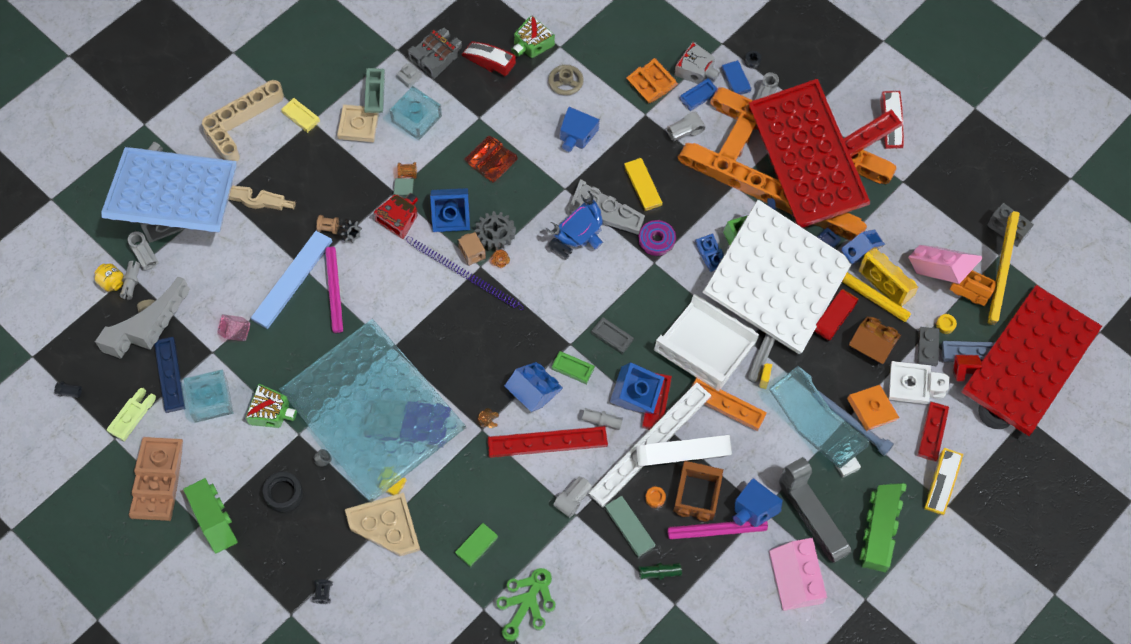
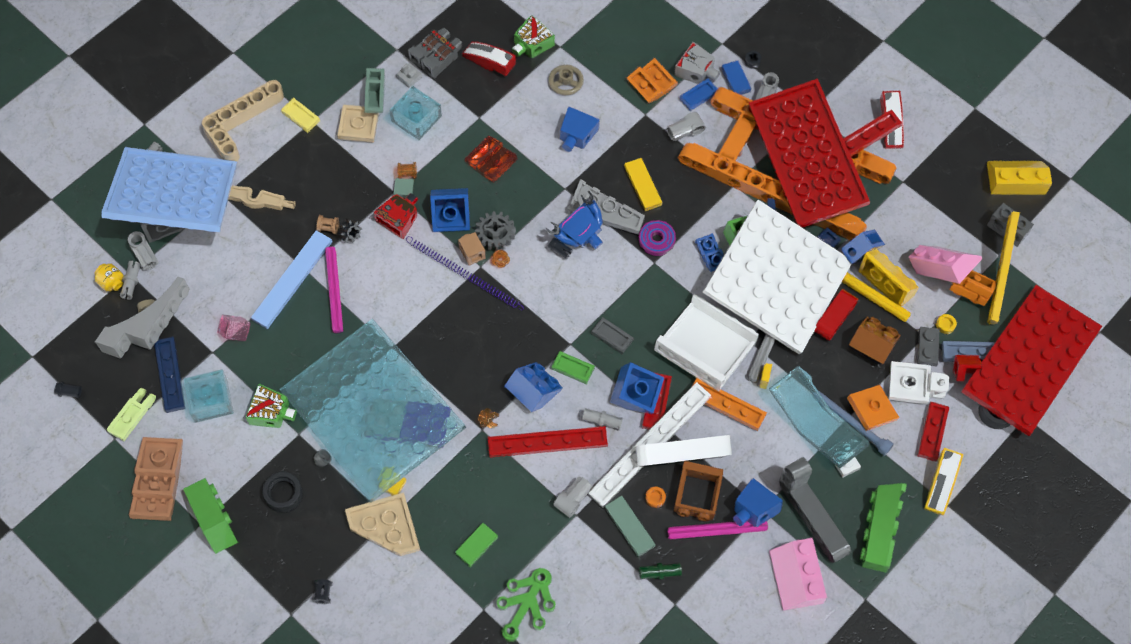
none -> yellow slope [987,161,1052,195]

